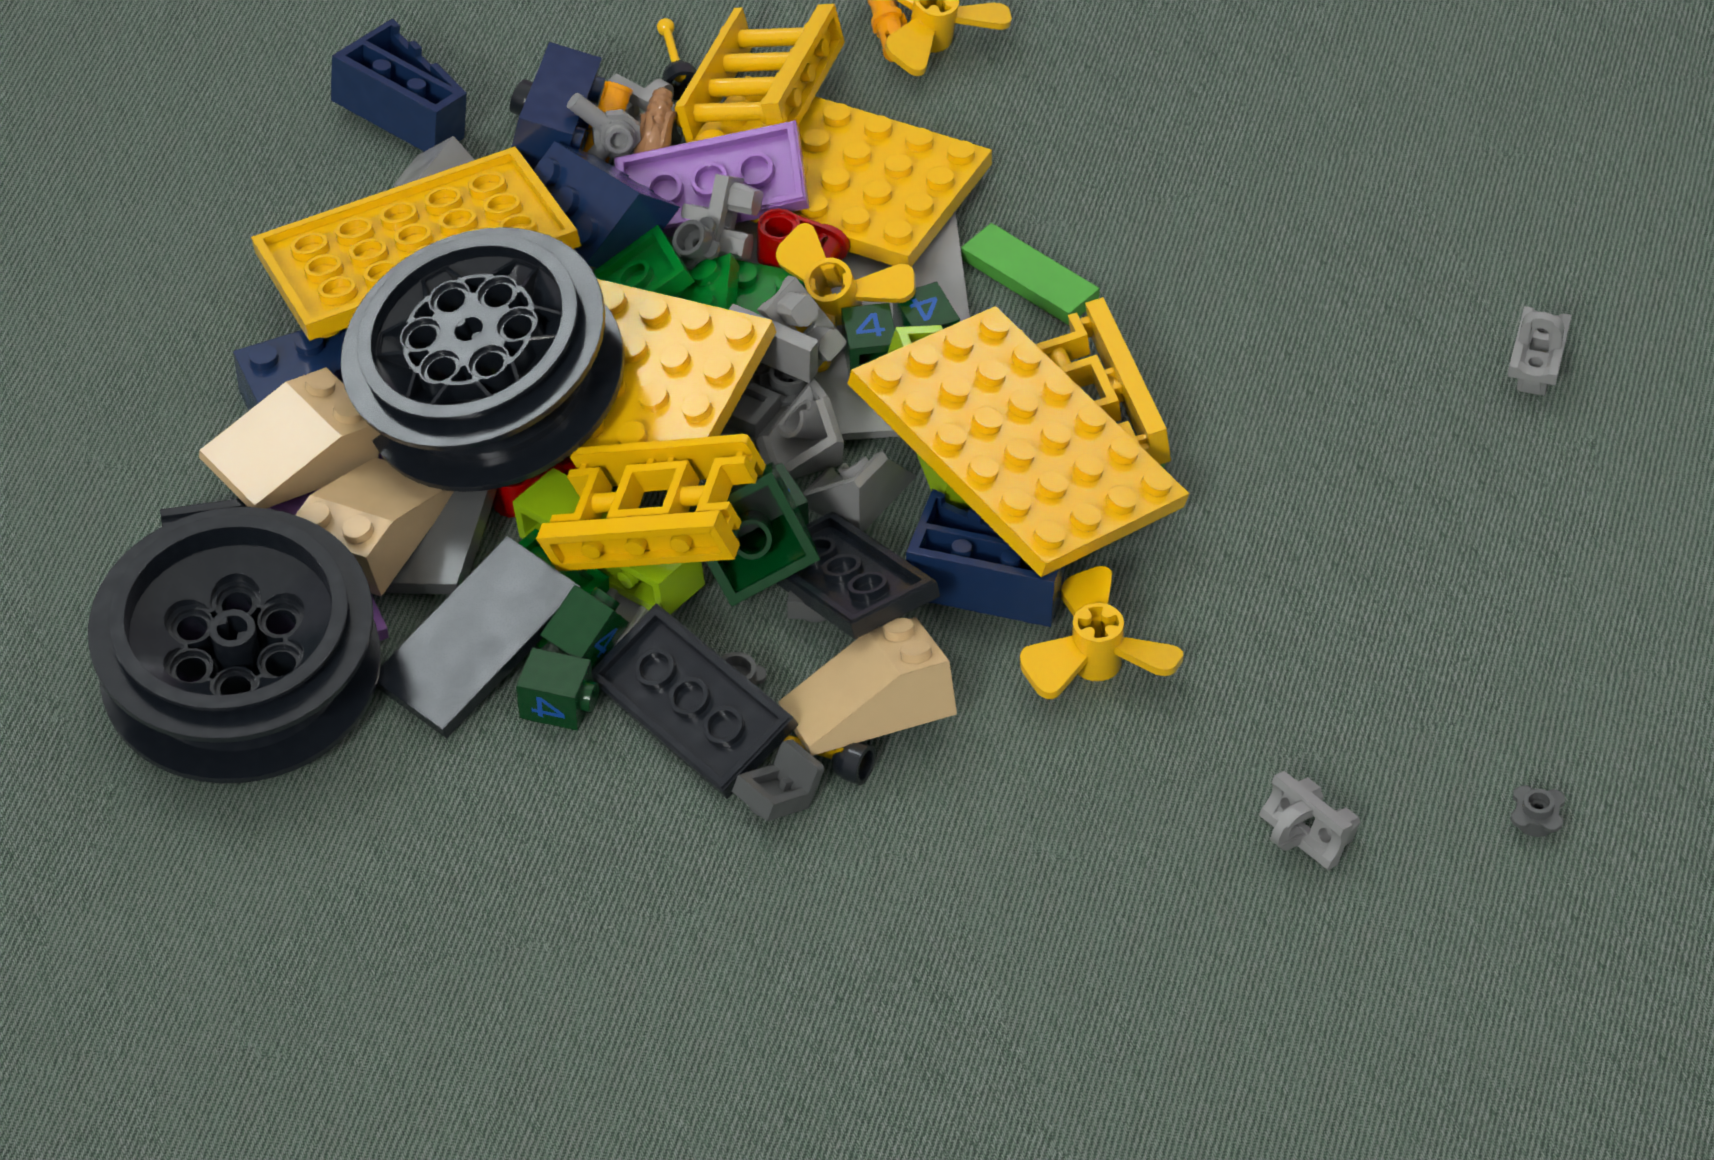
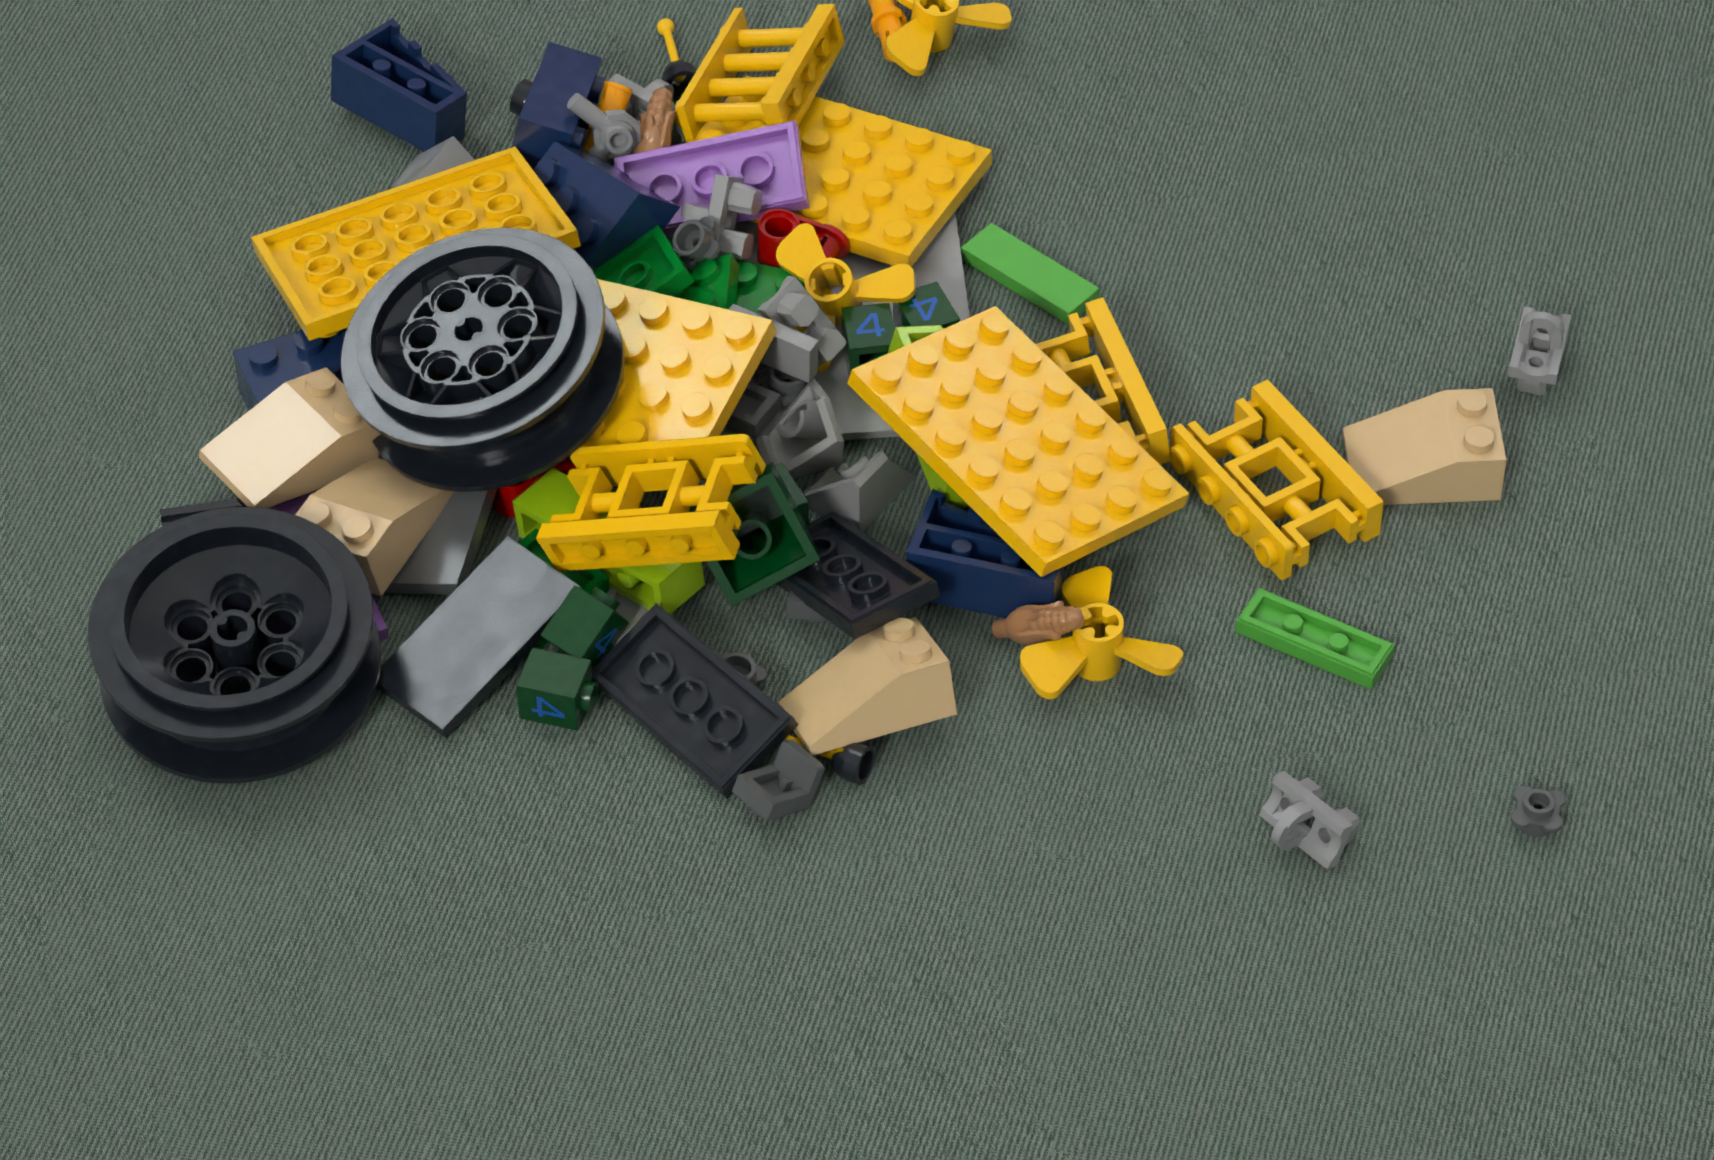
none -> medium nougat piece [992,601,1084,645]
none -> yellow fence [1169,379,1384,581]
none -> bright green tile [1235,588,1395,690]
none -> tan slope [1342,388,1506,505]

